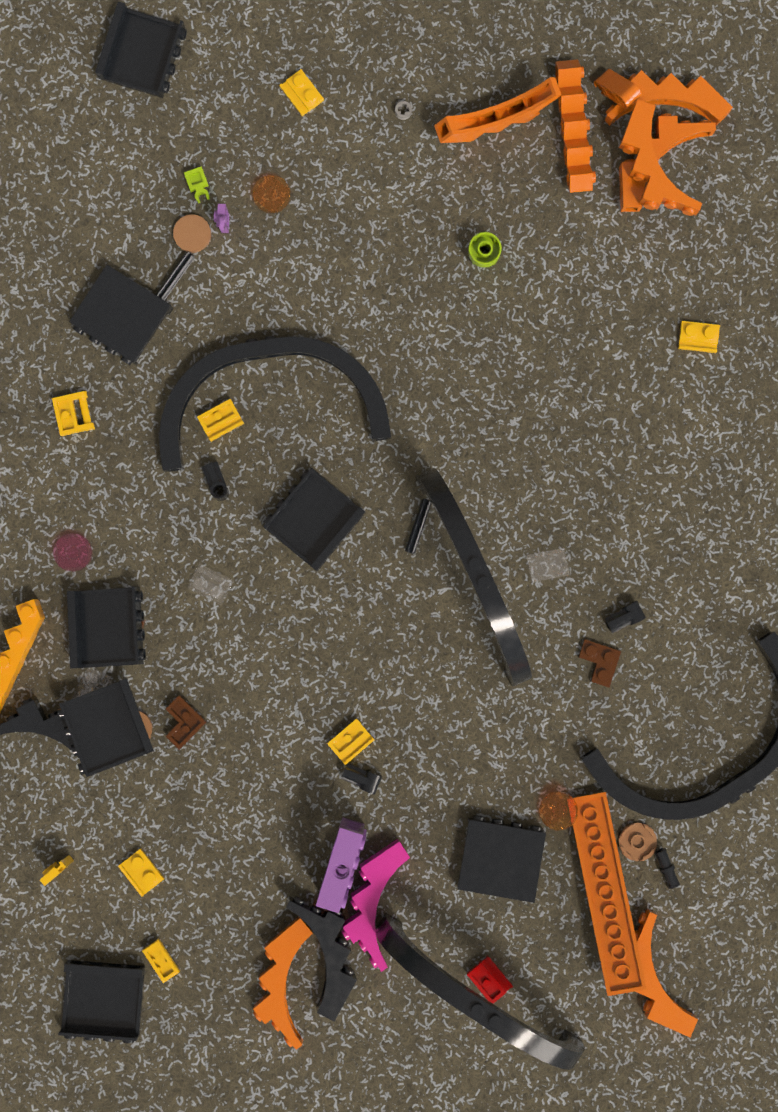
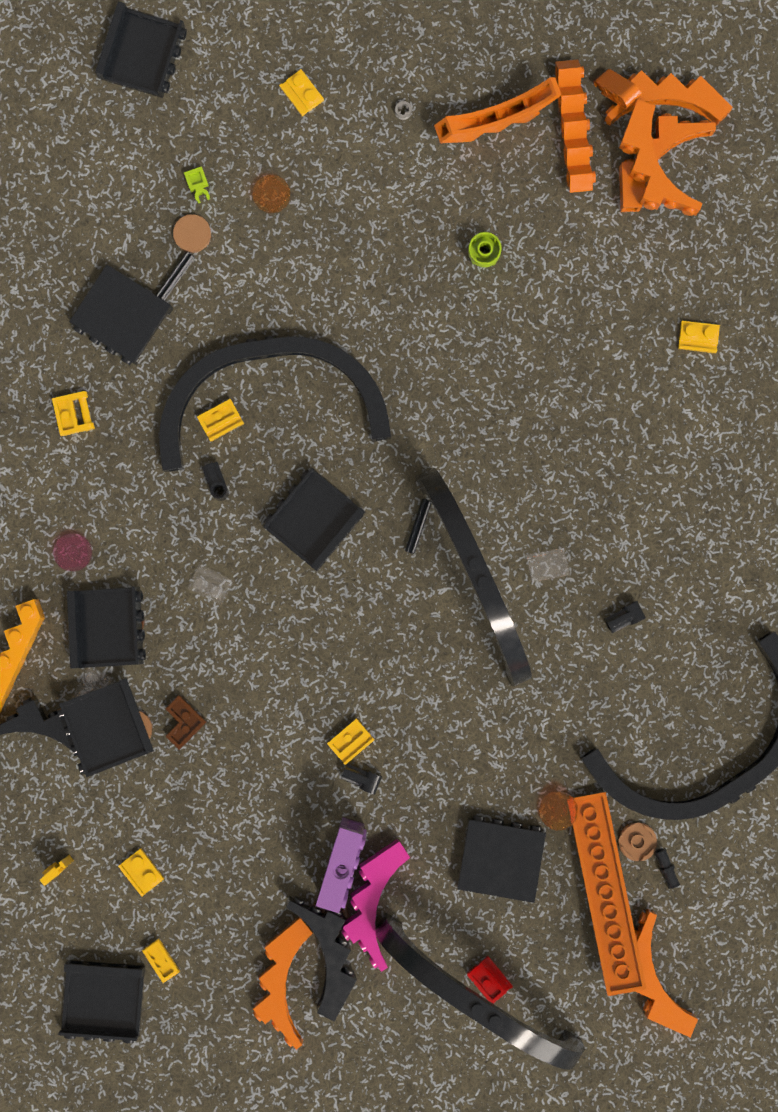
medium lavender hinge [214,204,230,233] -> none
reddish brown plate [578,639,621,688] -> none

